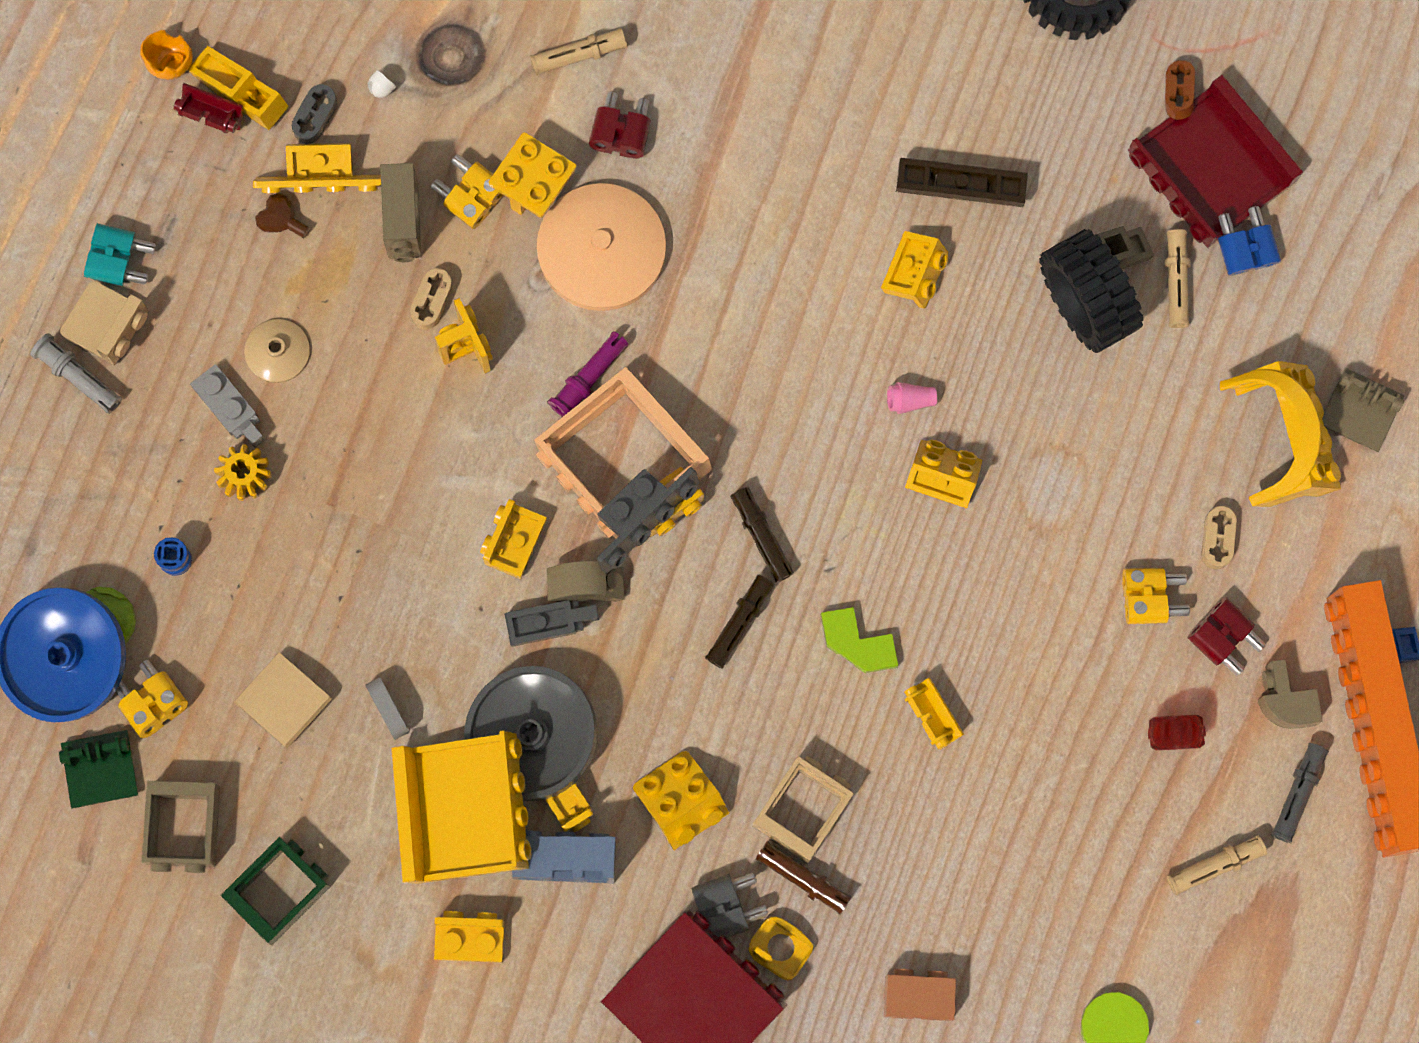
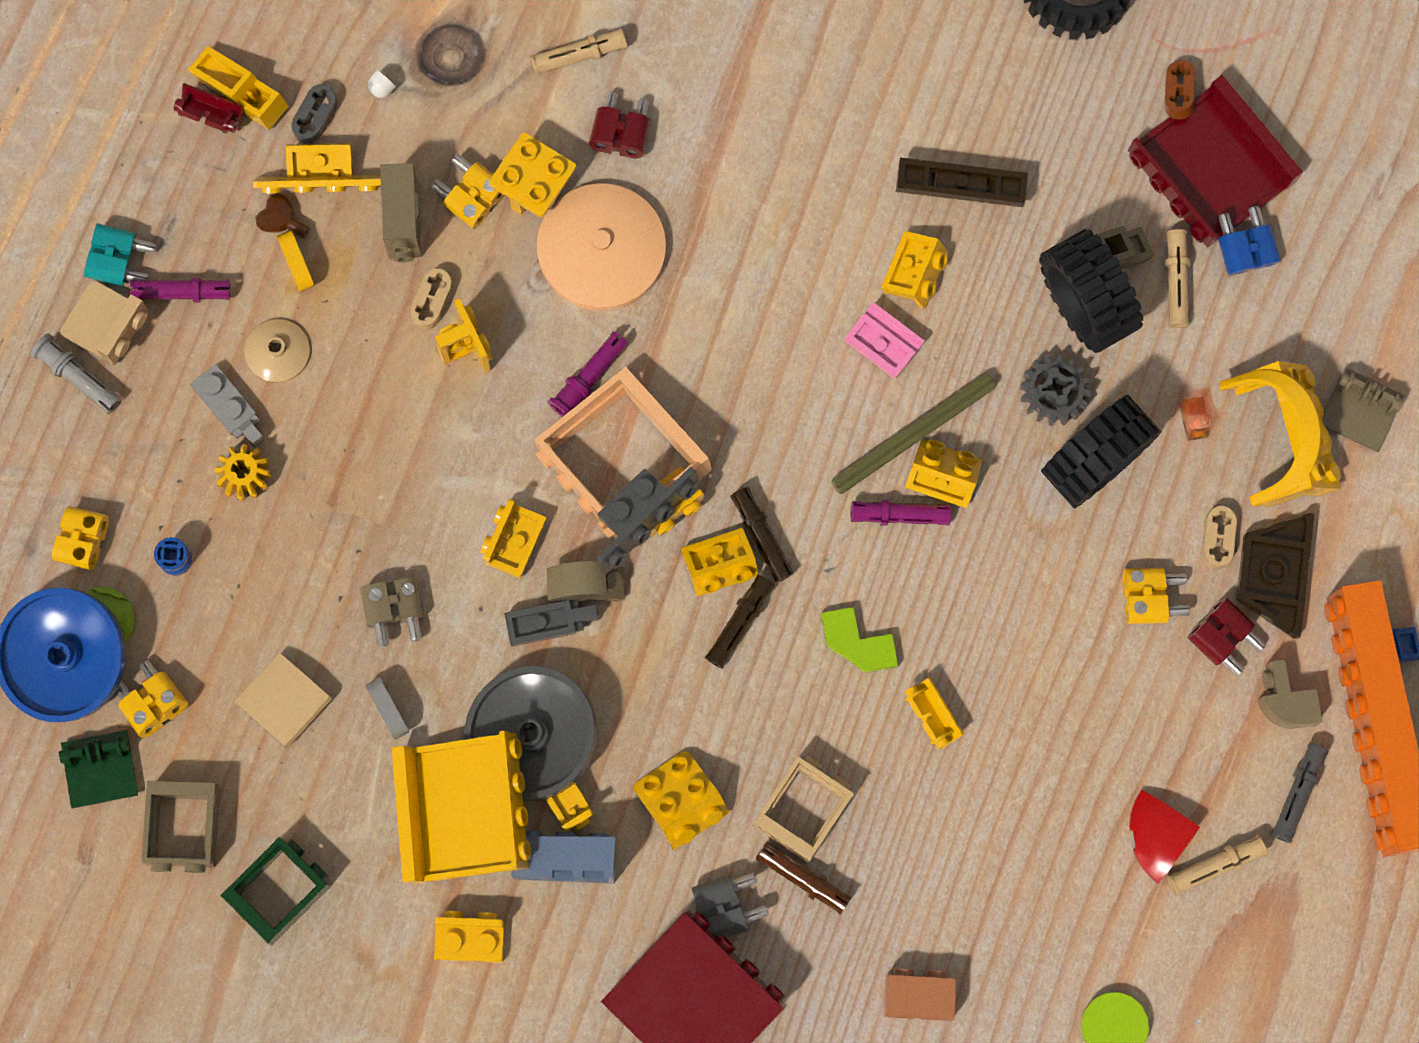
light orange hair [140,30,193,80] -> none
yellow piece [749,916,813,981] -> none
bright pink cone [887,382,937,414] -> none
clear red gear [1148,715,1206,751] -> none
none -> yellow piece [52,506,109,570]
none -> magenta pin [130,277,231,303]
none -> yellow beam [277,230,314,292]
none -> dark tan piece [360,577,425,648]
none -> yellow bracket [681,528,758,596]
none -> olive axle [832,373,996,494]
none -> bright pink plate [844,302,925,380]
none -> magenta pin [850,499,951,526]
none -> dark grey gear [1019,354,1092,426]
none -> black tyre [1041,395,1162,509]
none -> red brick [1129,790,1200,884]
none -> clear orange piece [1179,397,1210,441]
none -> dark brown wing [1236,513,1314,639]

